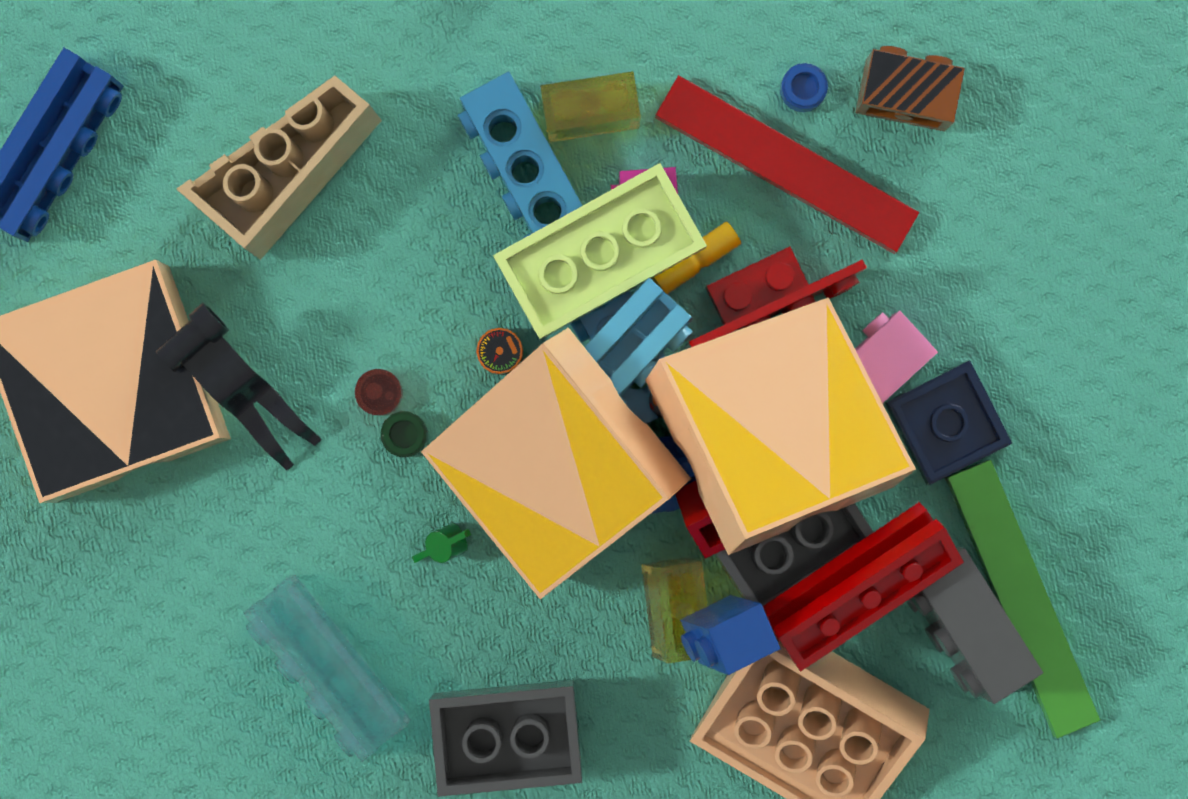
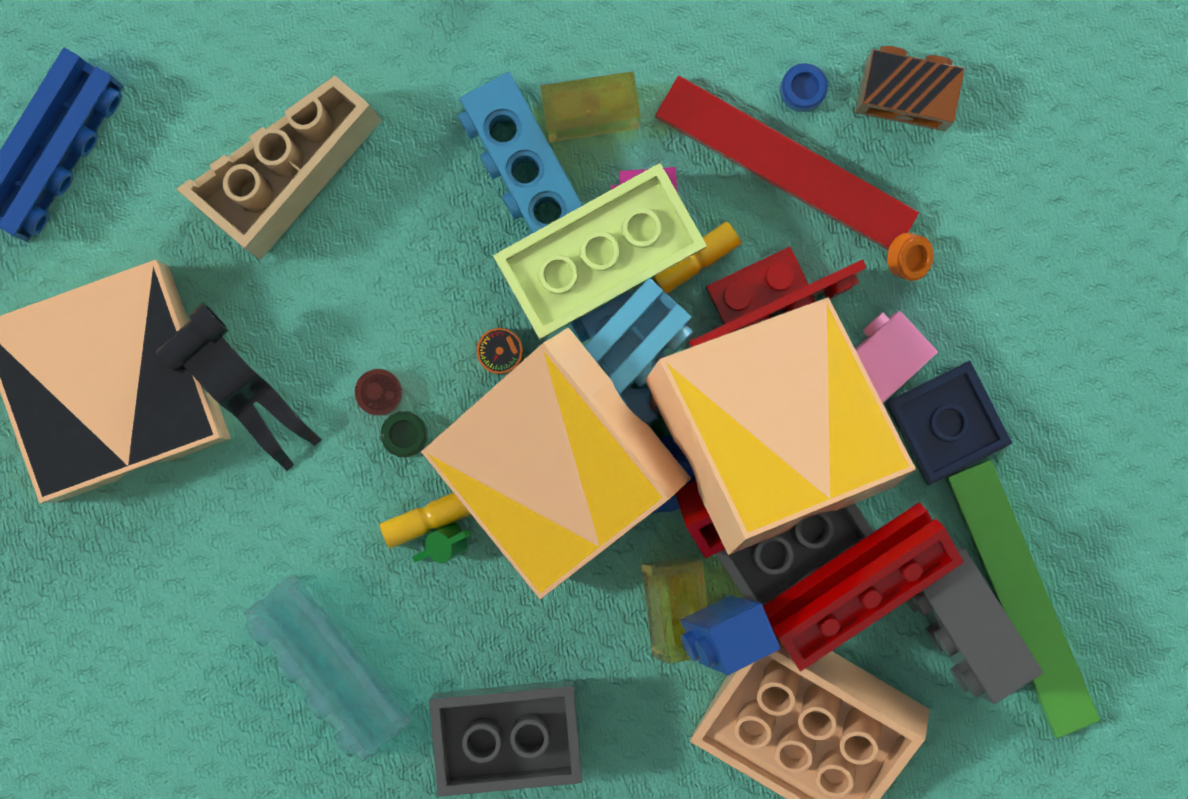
none -> yellow piece [379,492,471,549]
none -> orange tile [887,233,934,281]

